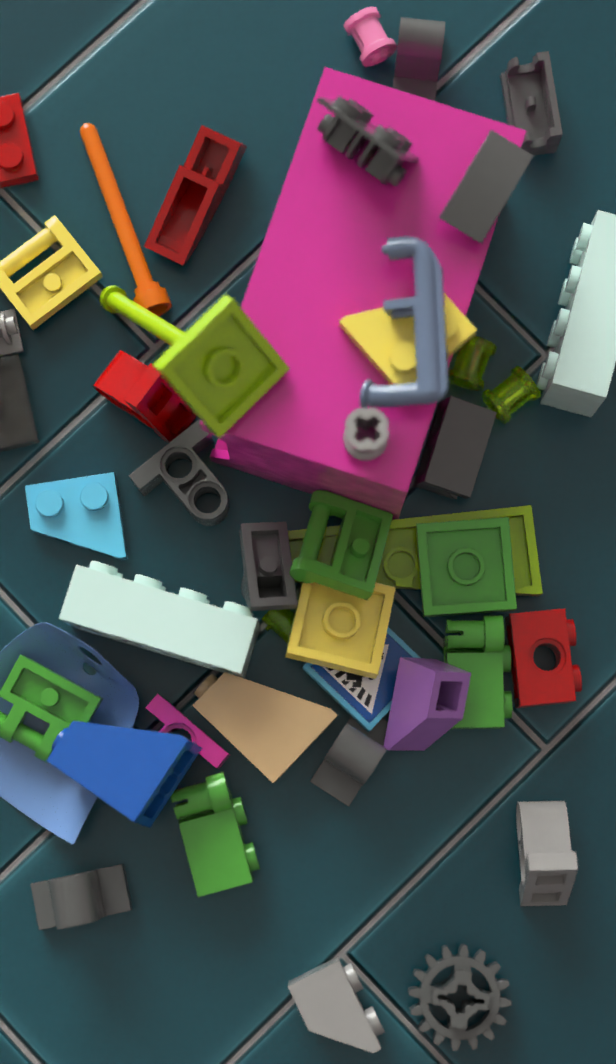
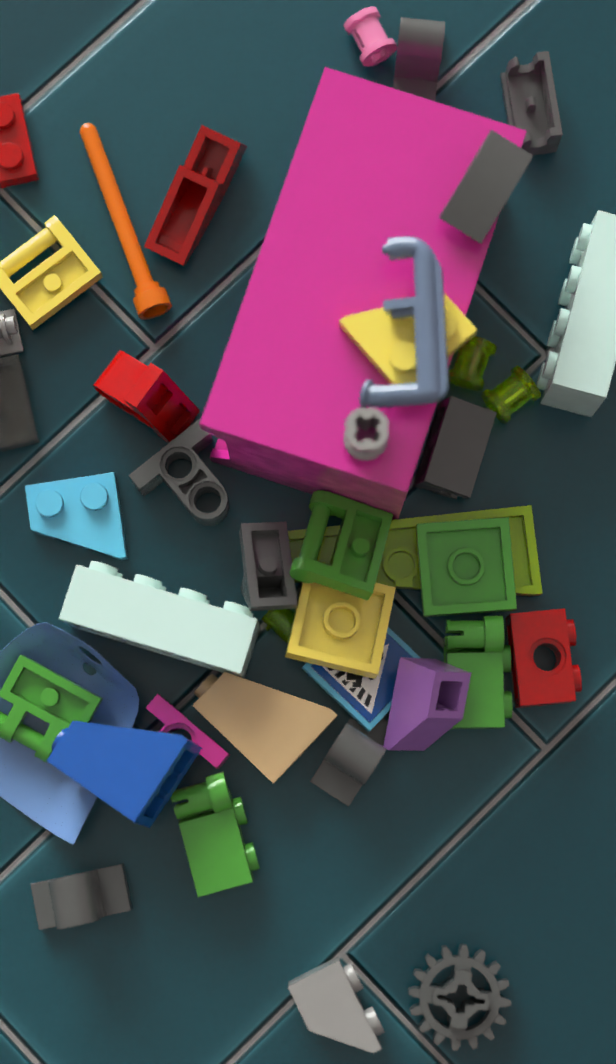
lime tile [99,285,290,438] -> none
dark grey hinge [317,96,419,187] -> none
light grey tile [516,801,578,906] -> none

